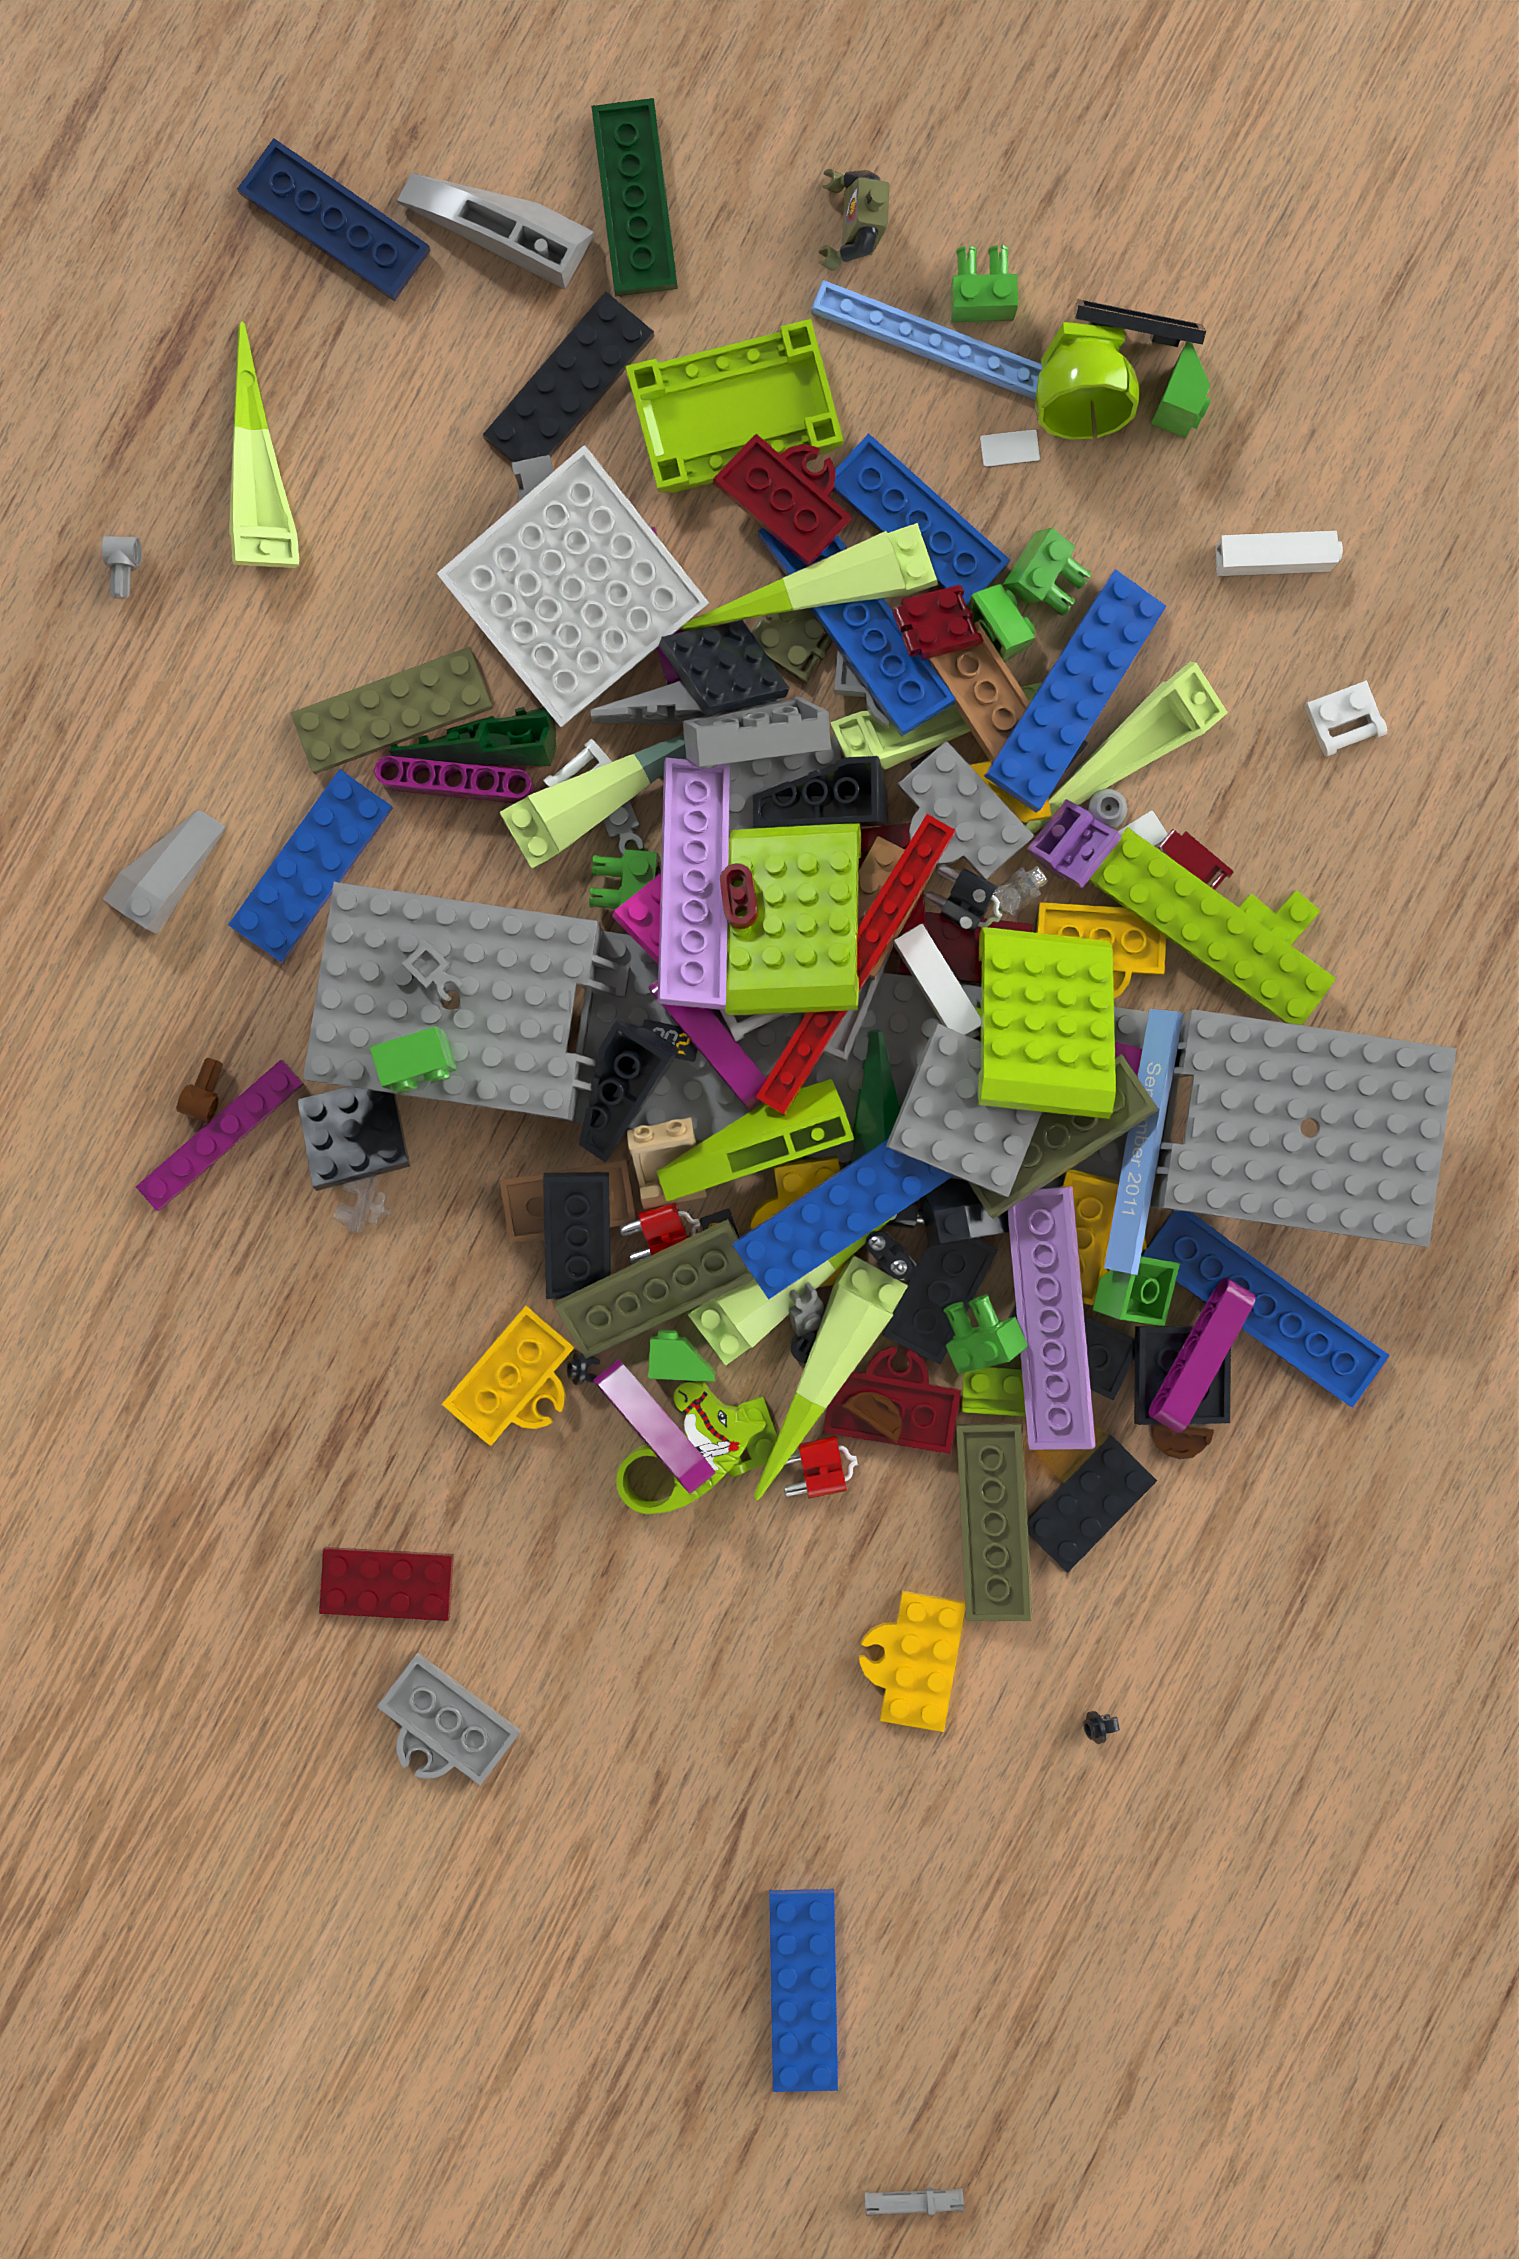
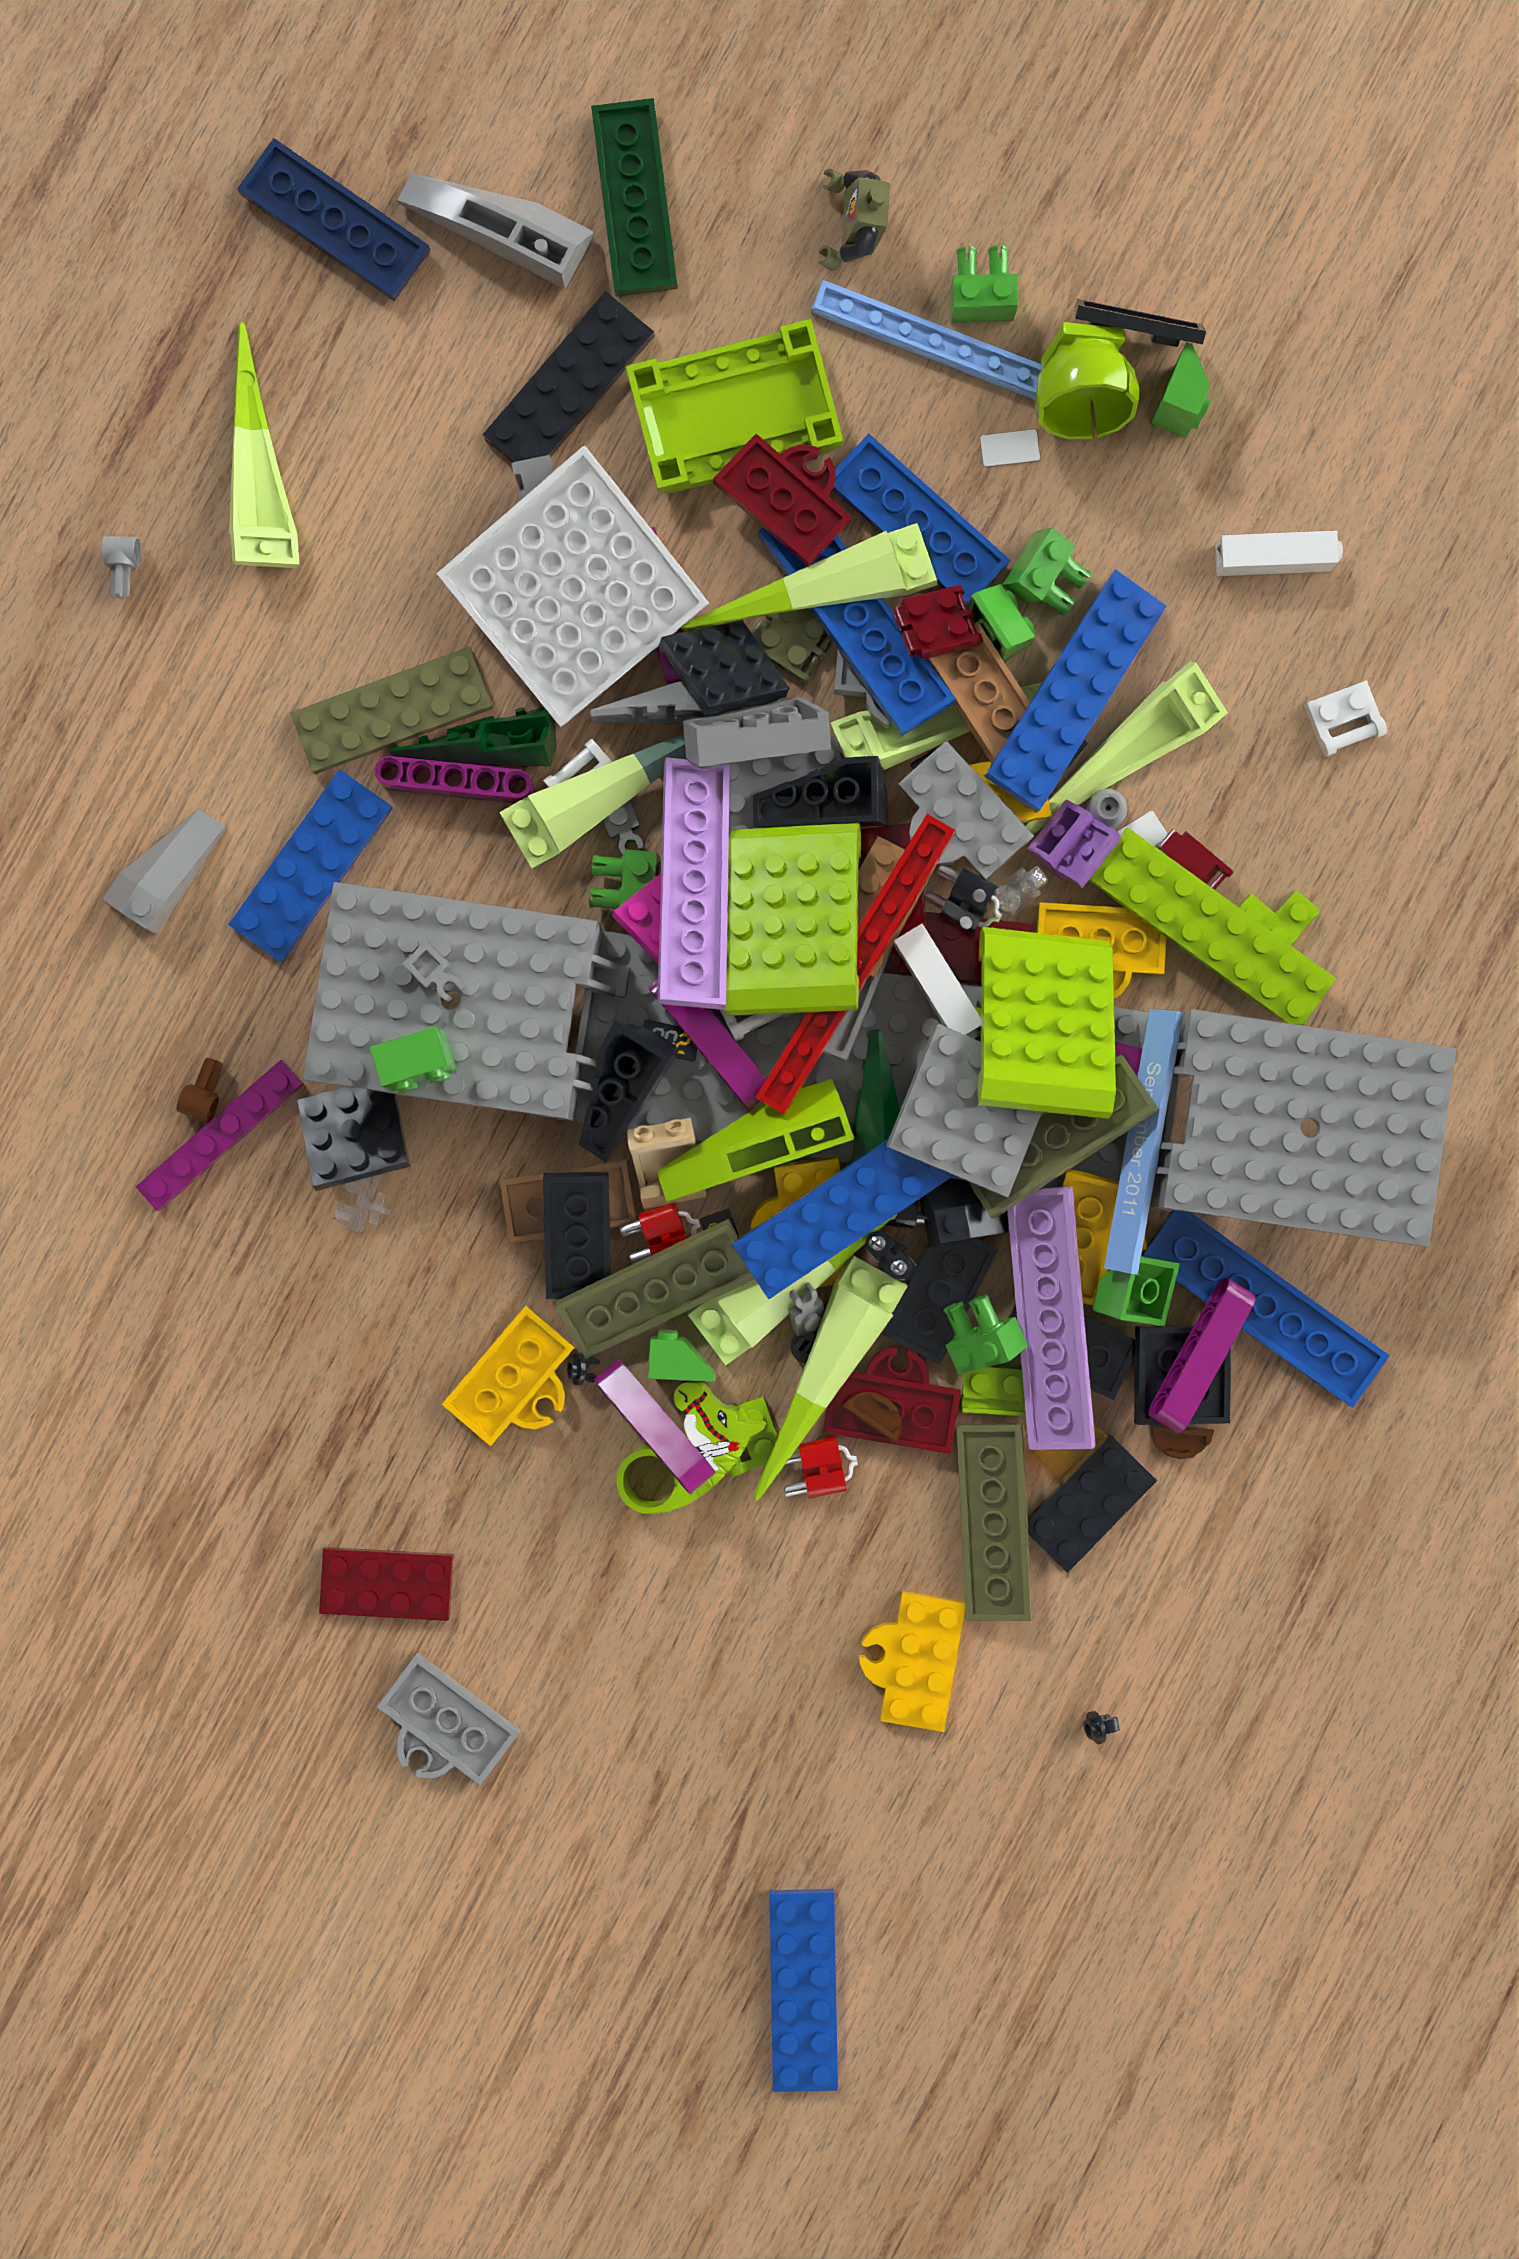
dark red plate [720,863,758,929] -> none
light grey pin [865,2187,964,2216] -> none

